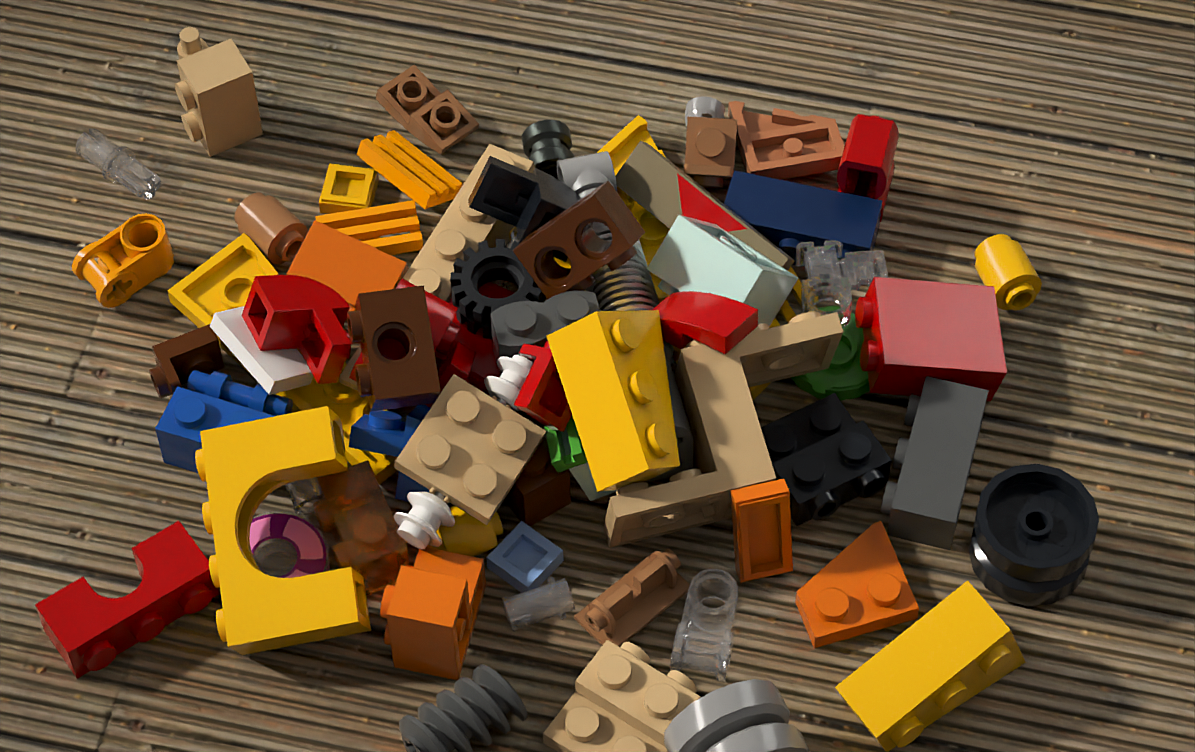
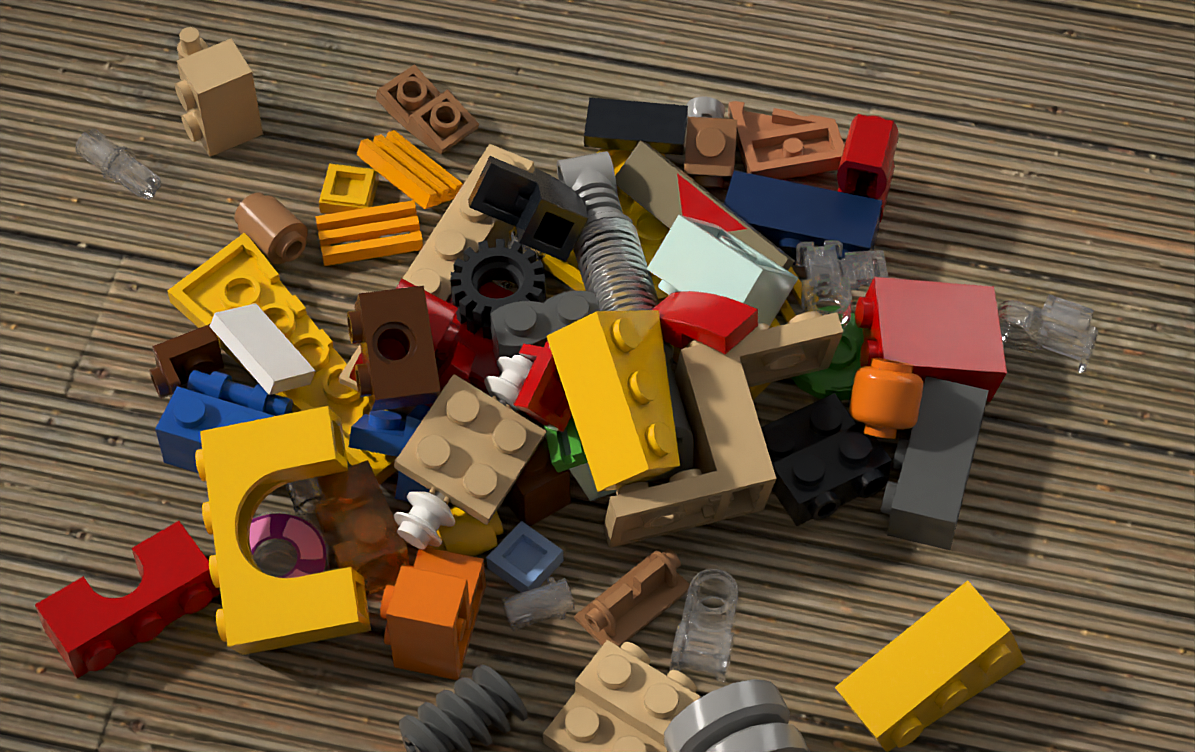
light orange piece [72,213,174,308] -> none
red brick [242,275,352,384] -> none
orange brick [286,220,409,321] -> none
reddish brown brick [512,181,645,299] -> none
pearl dark grey wheel [522,120,575,179] -> none
orange tile [731,479,793,583] -> none
orange wing [795,521,919,648] -> none
black wheel [969,464,1099,607] -> none
yellow brick [974,234,1042,310] -> none
none -> black tile [584,98,688,155]
none -> orange head [849,358,924,439]
none -> clear piece [997,295,1098,373]

